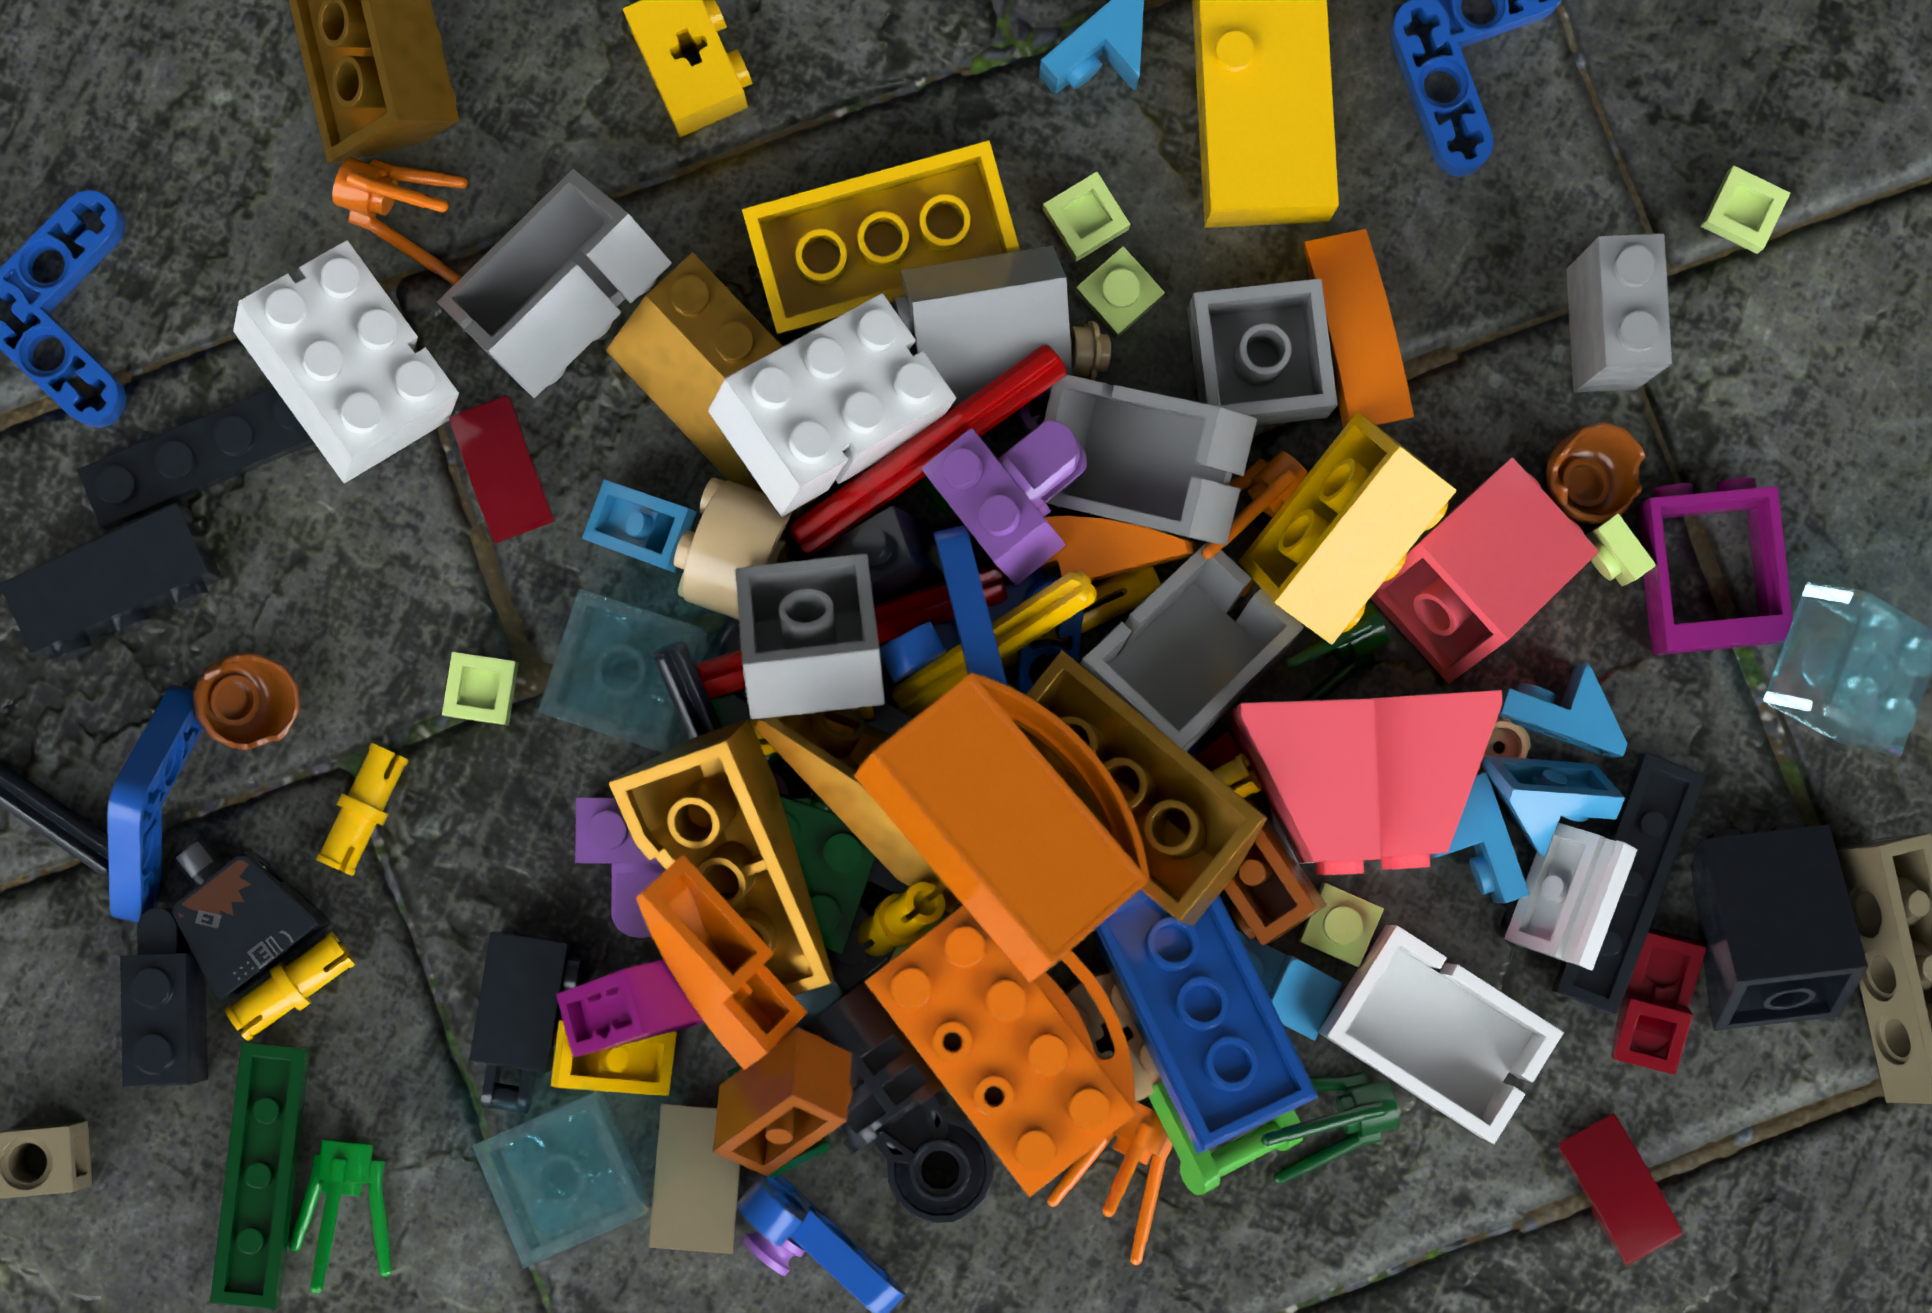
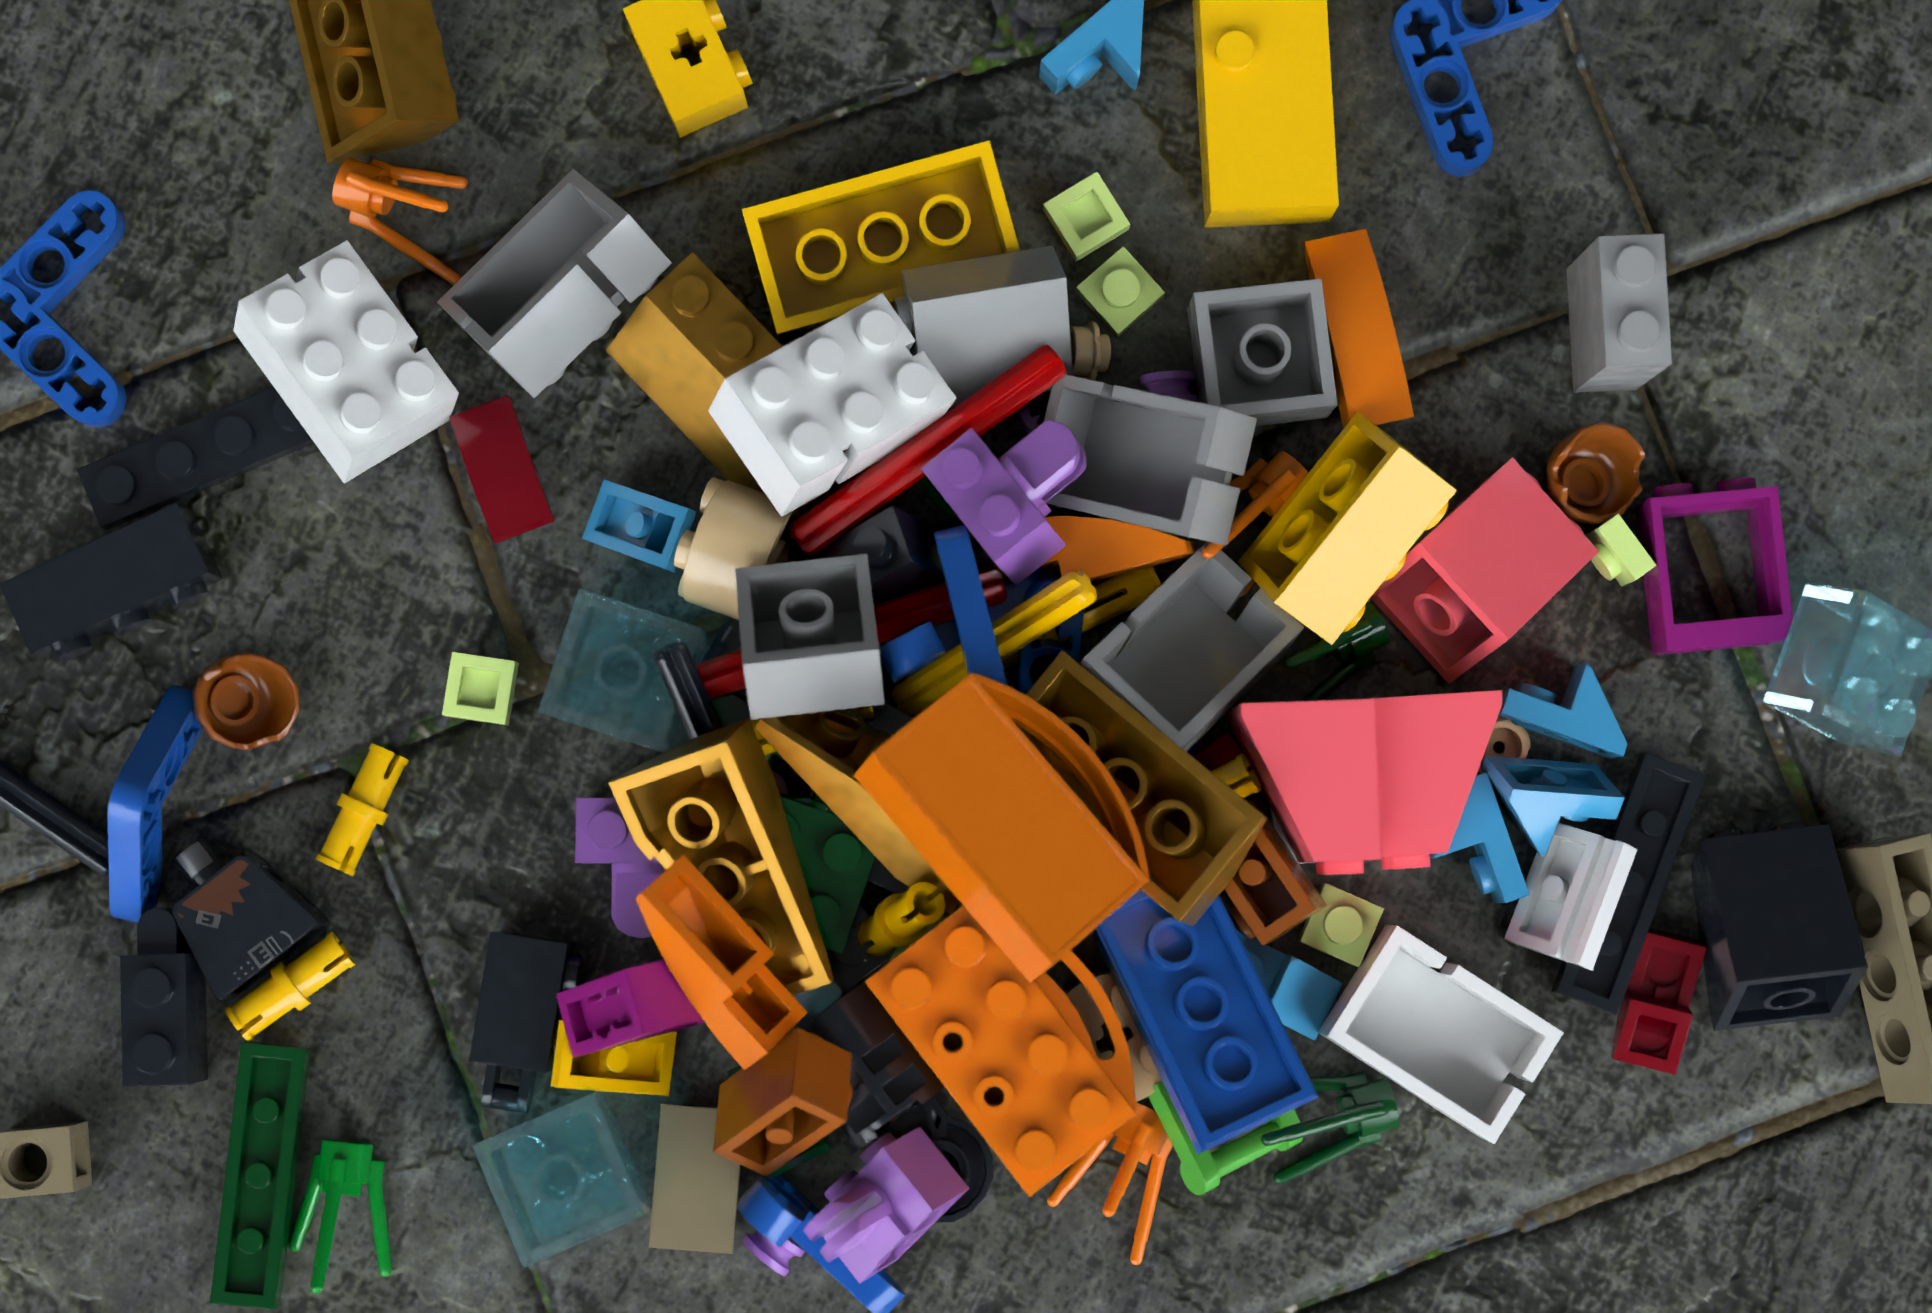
dark red slope [1558,1113,1683,1267] -> none
yellowish green plate [1701,165,1790,254] -> none
none -> medium lavender brick [803,1127,969,1283]
none -> medium lavender bush [1139,370,1198,402]

